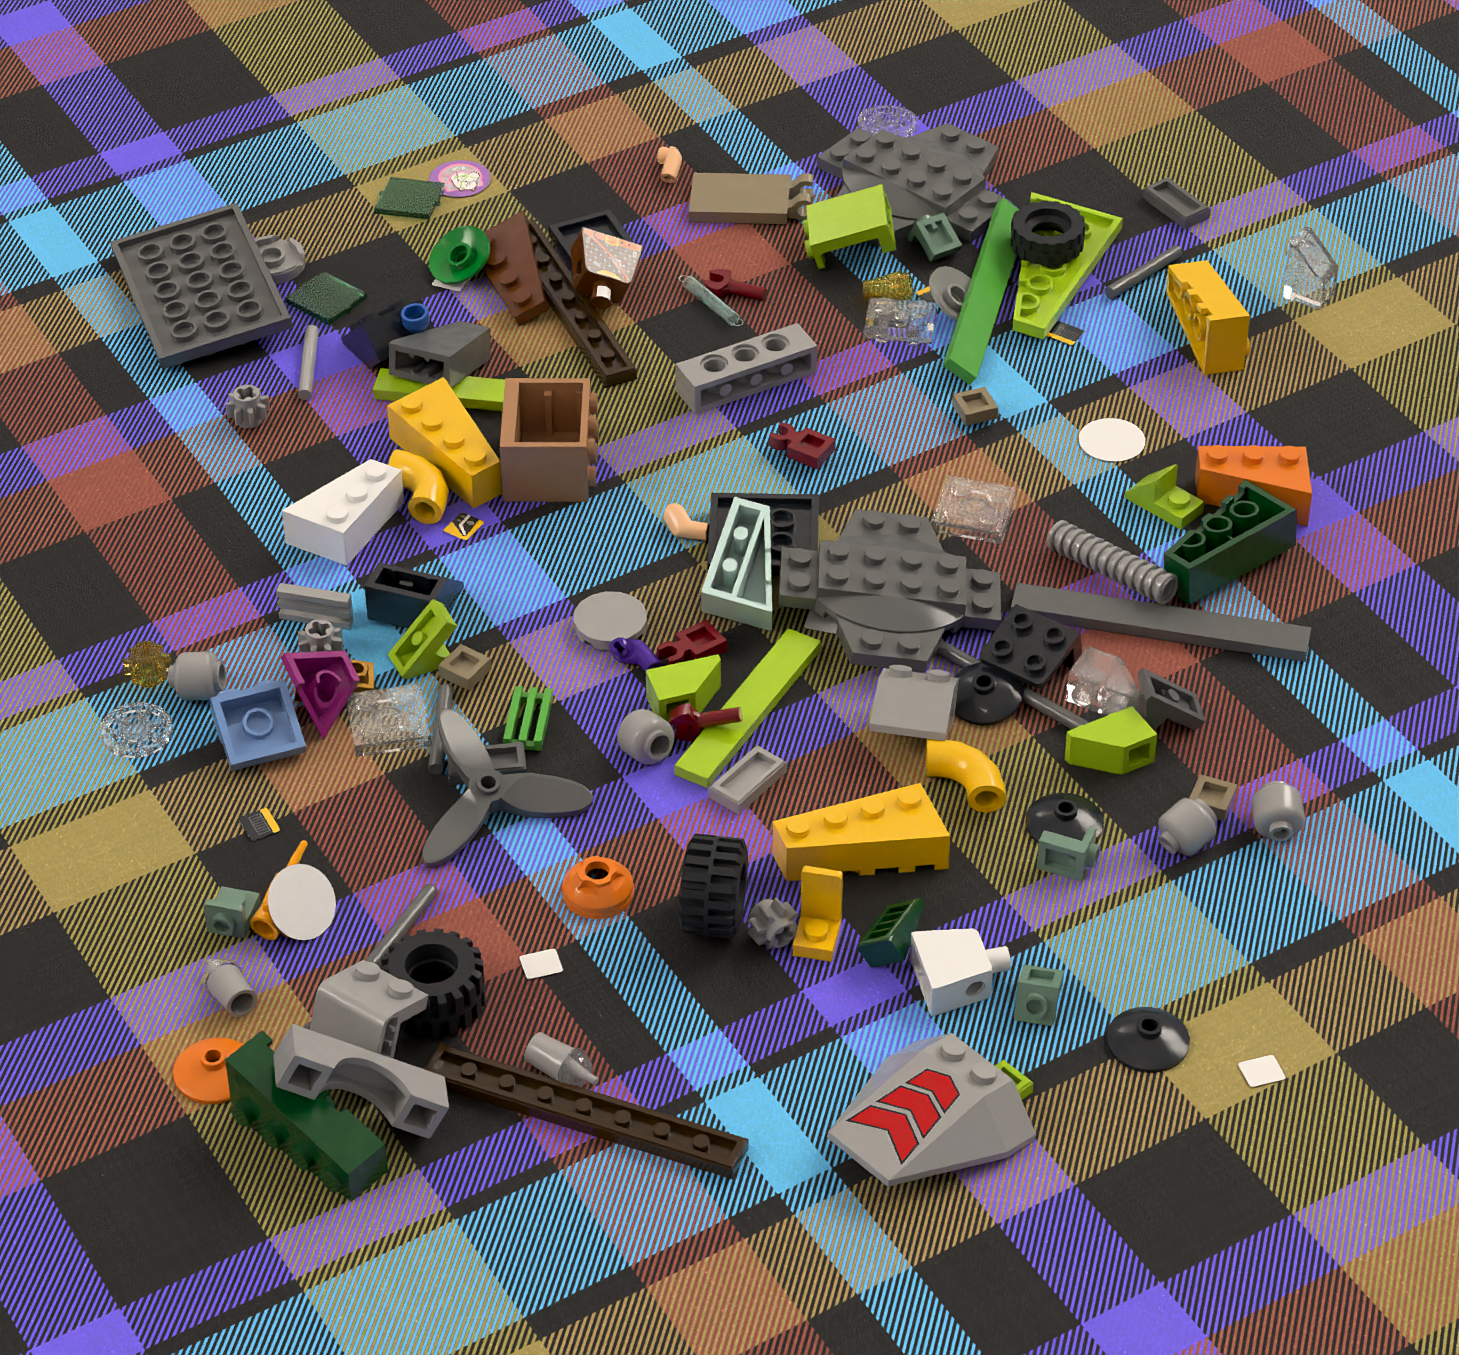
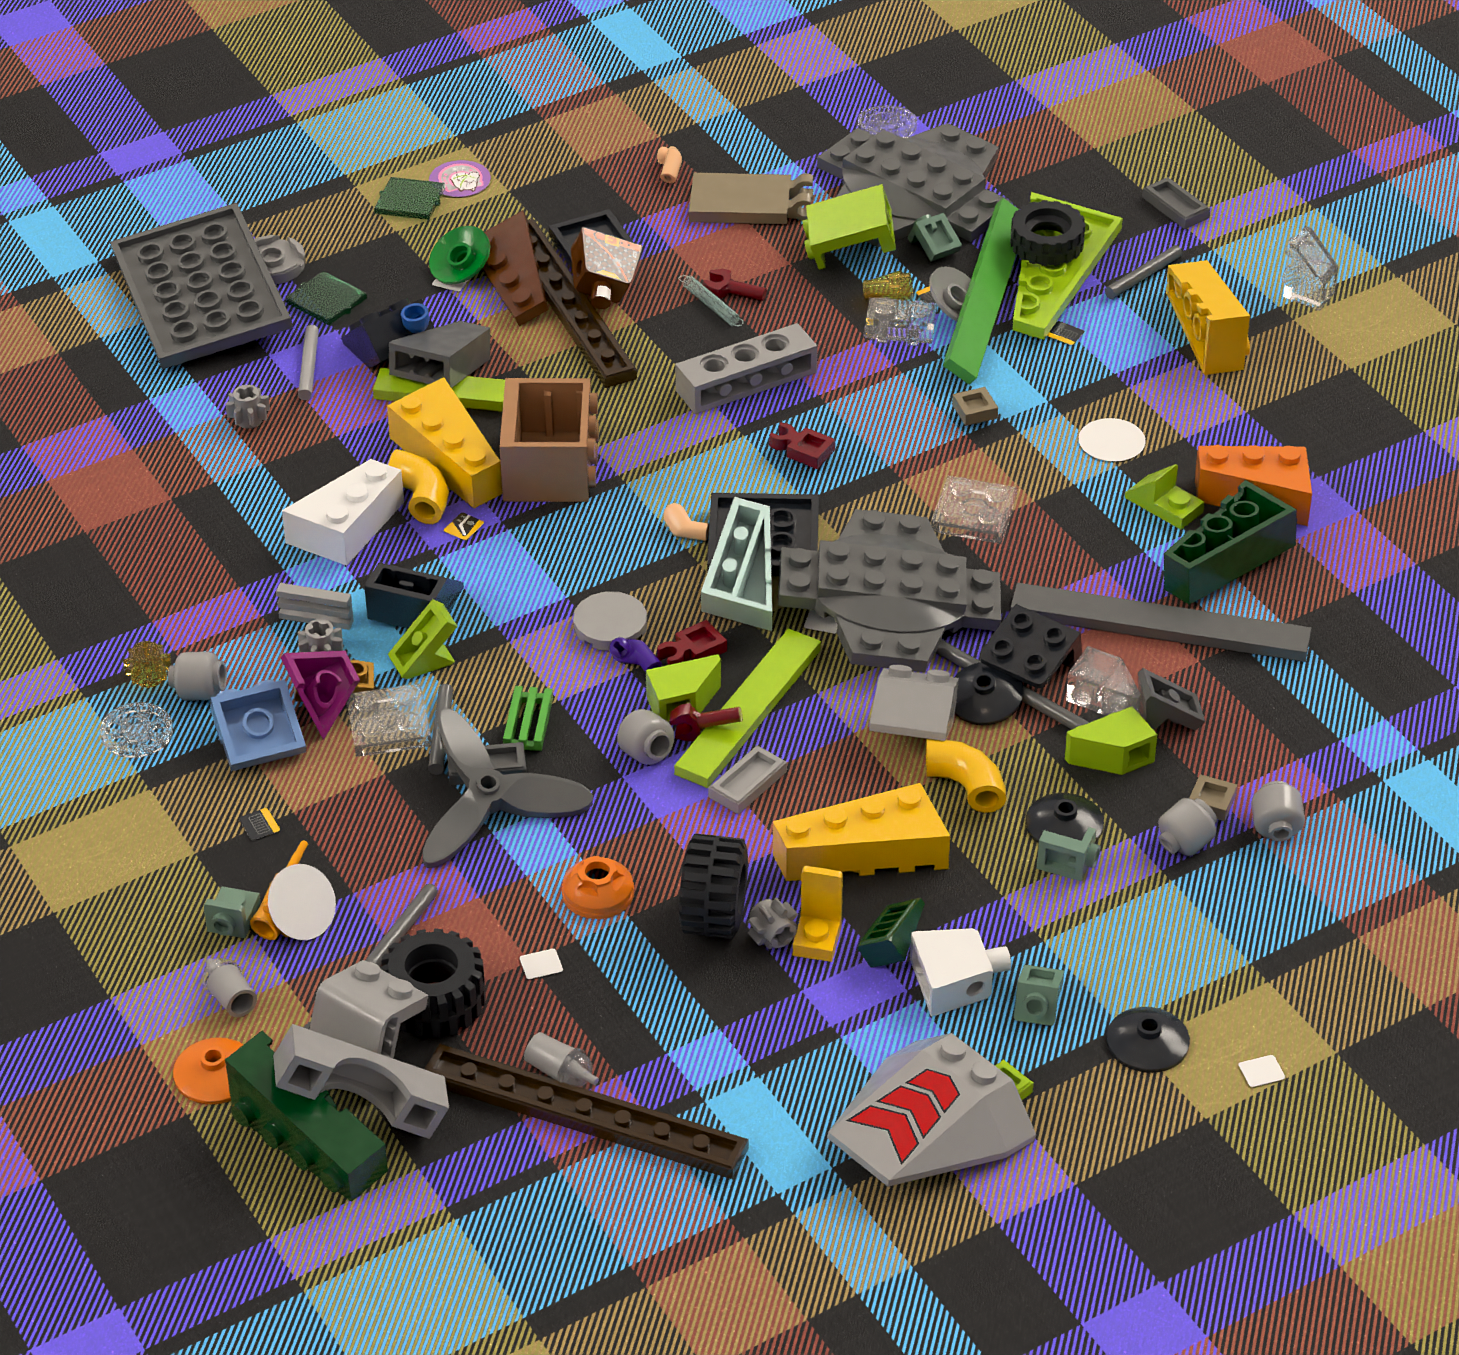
dark tan plate [438,644,492,690] -> none
light grey piece [1047,520,1178,605] -> none

